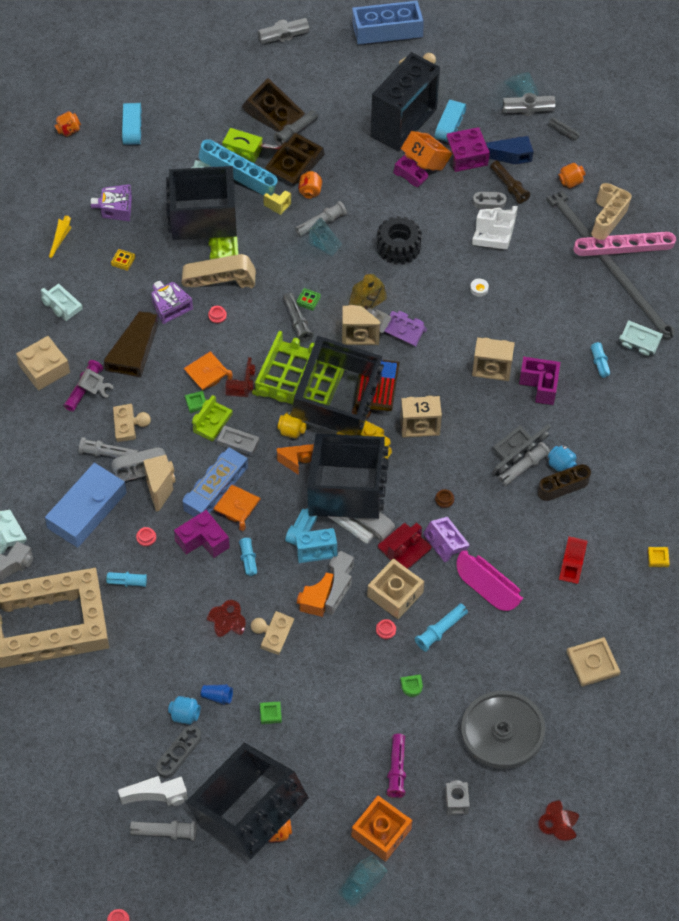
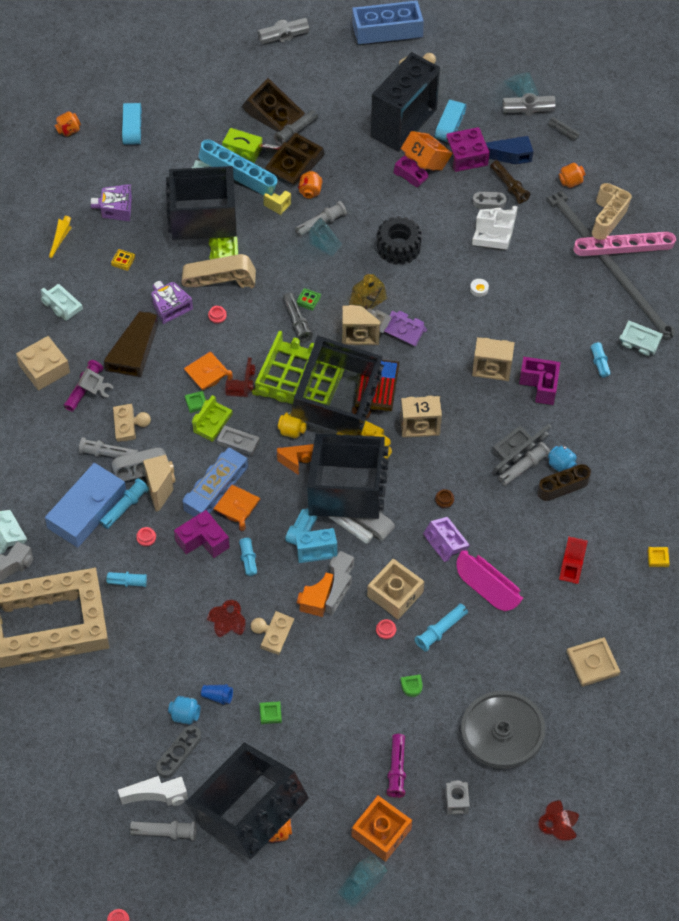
dark red bracket [378,522,432,569] -> none
none -> medium azure pin [99,478,150,529]

